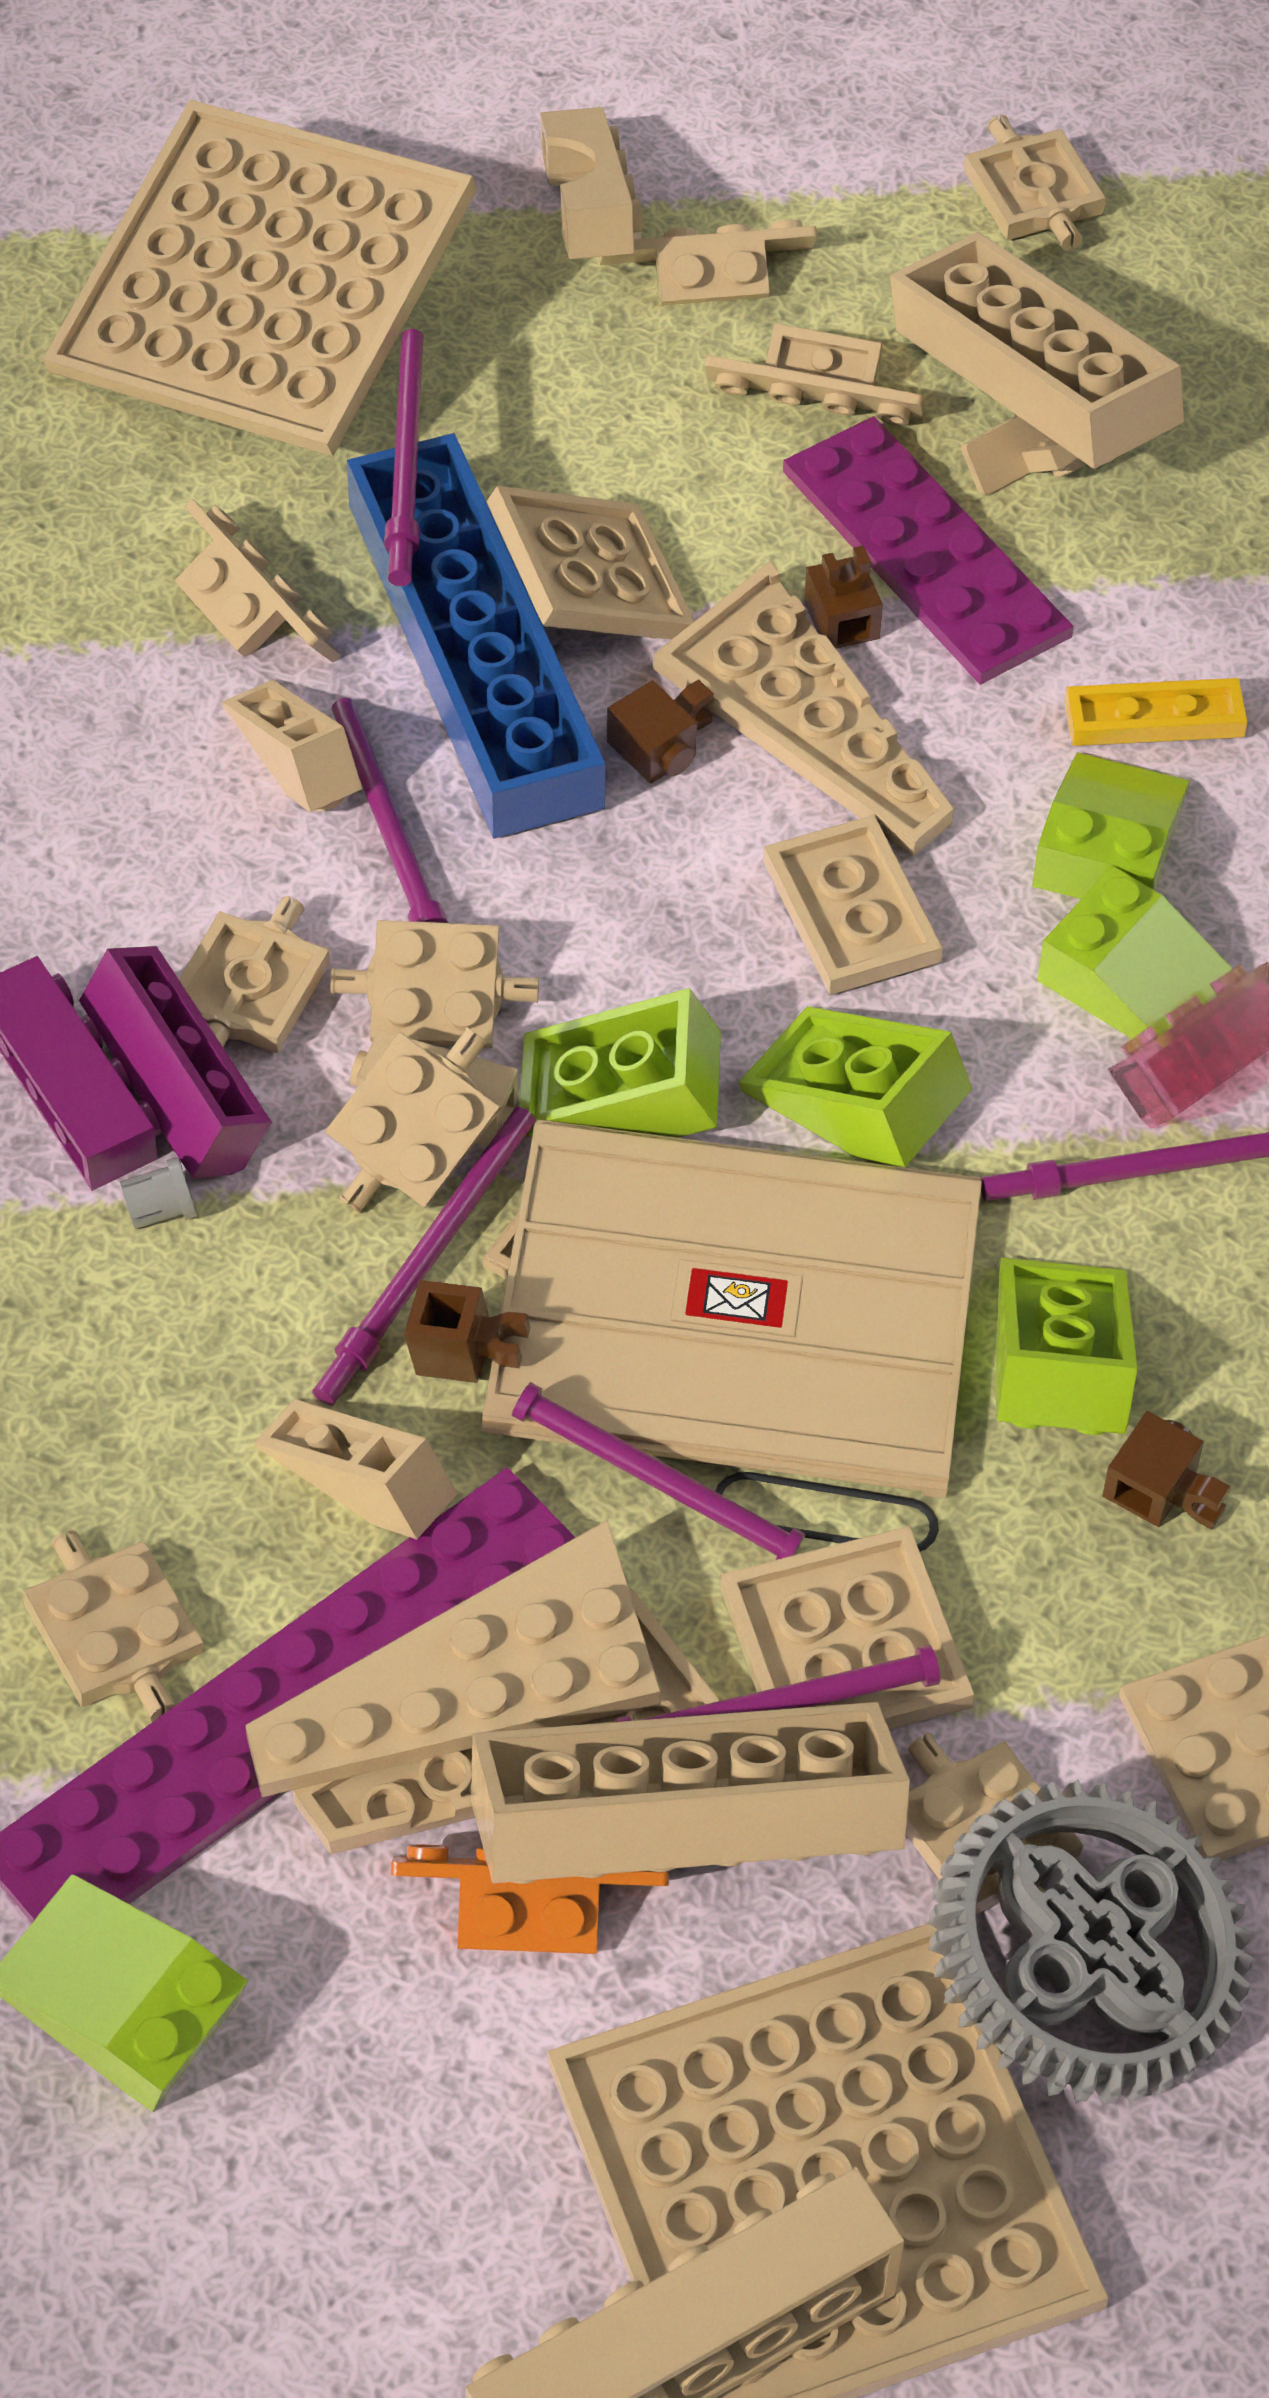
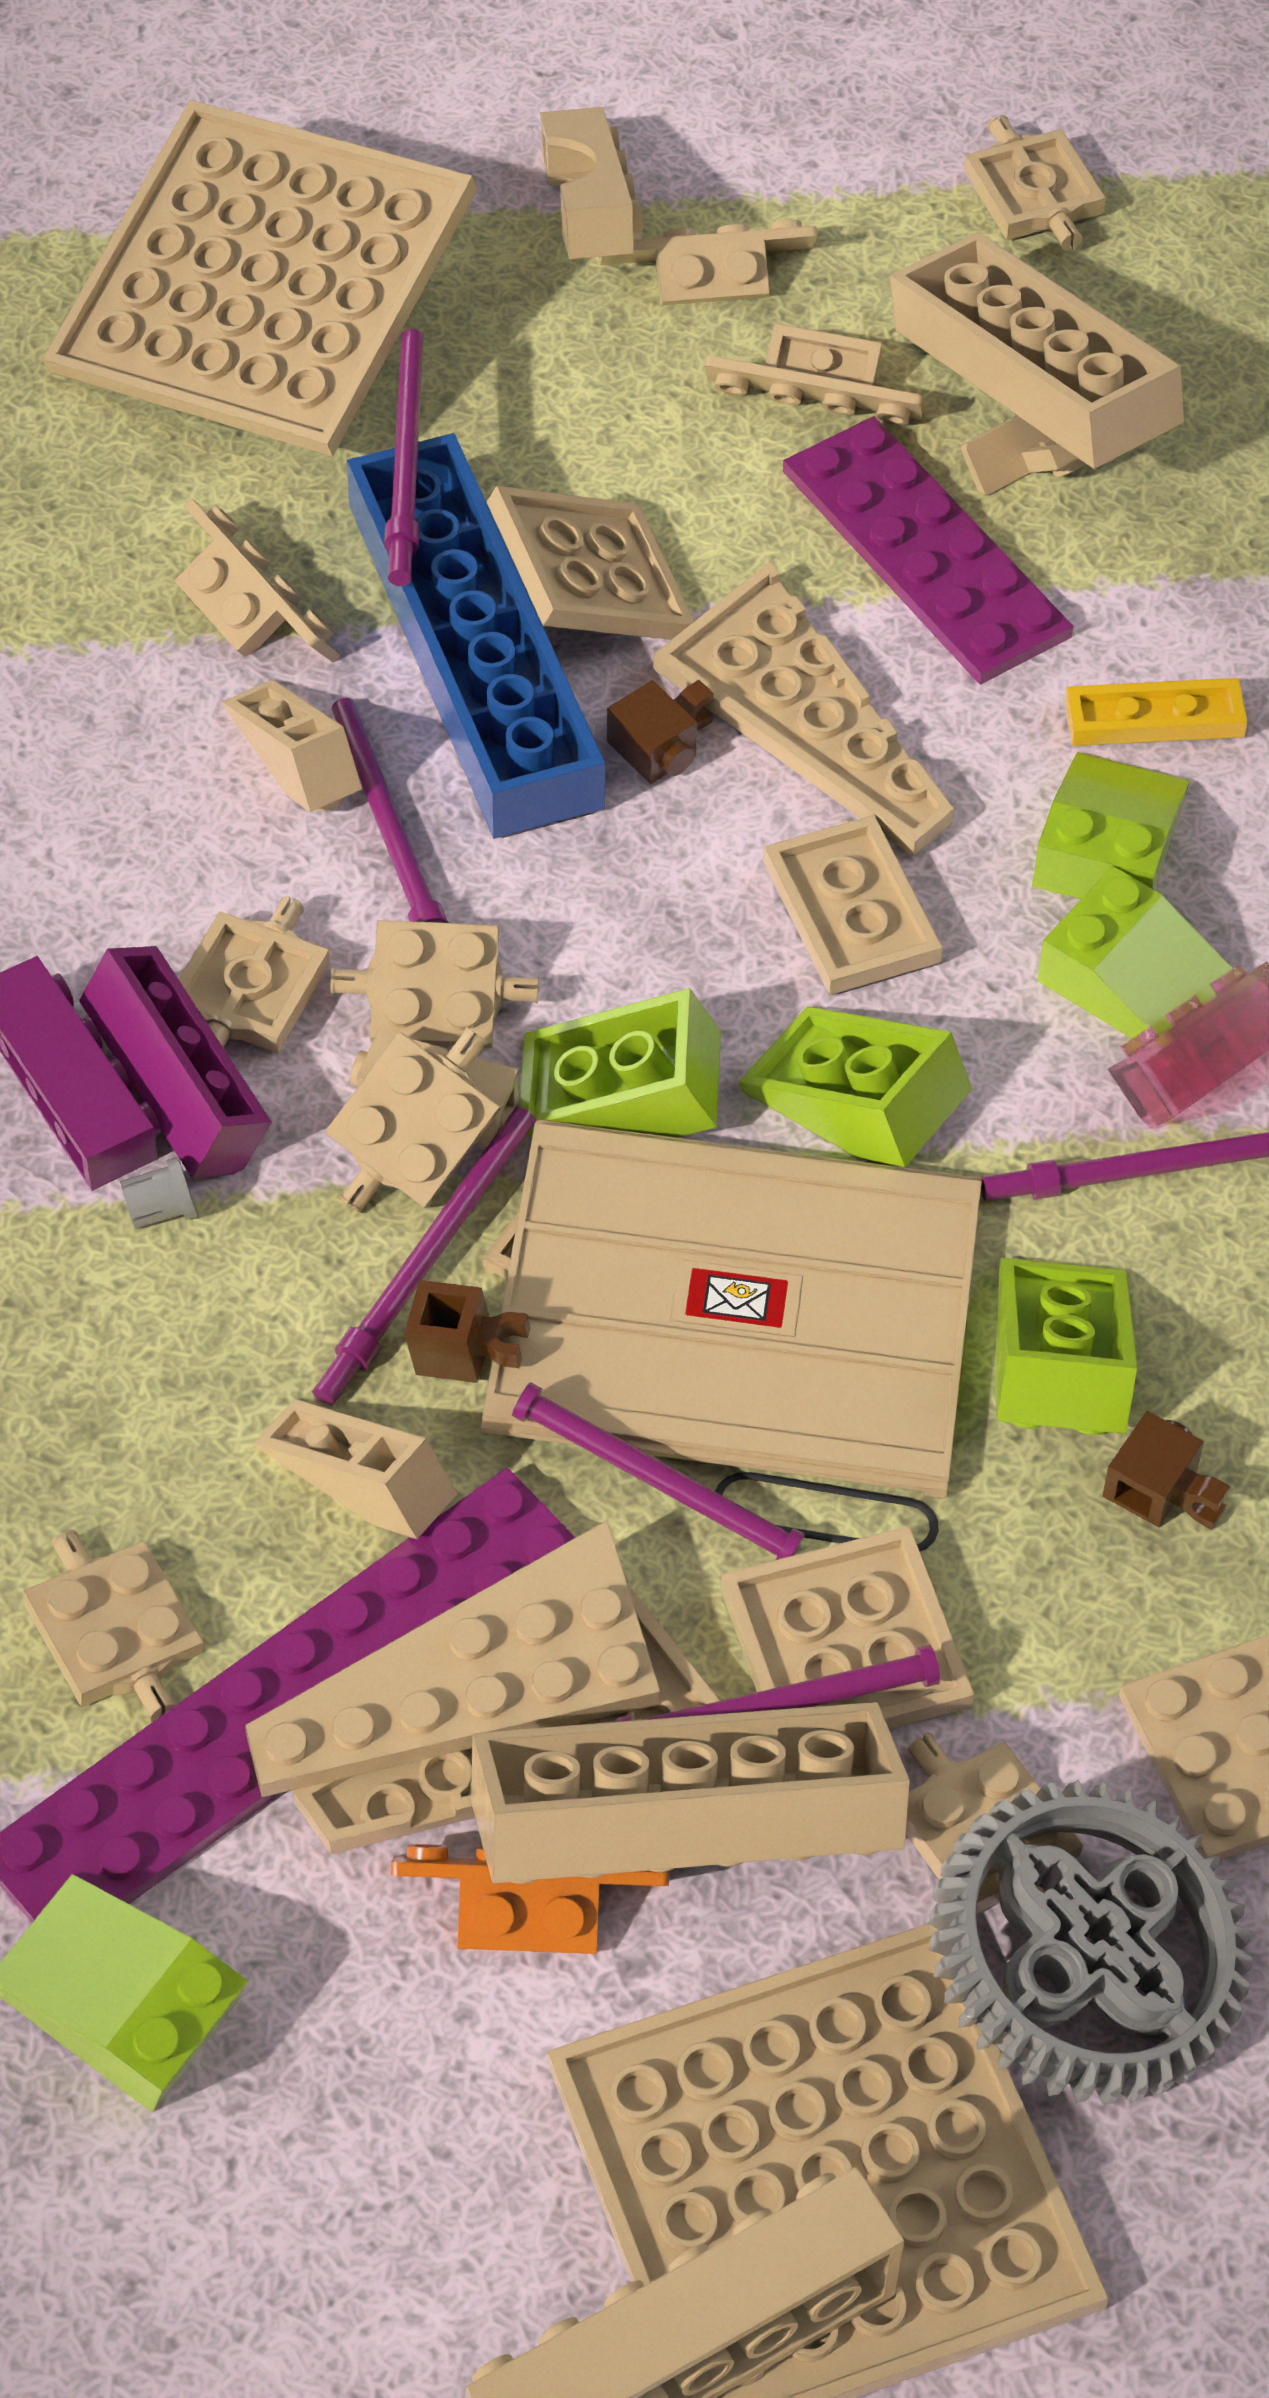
reddish brown brick [804,545,883,649] -> none

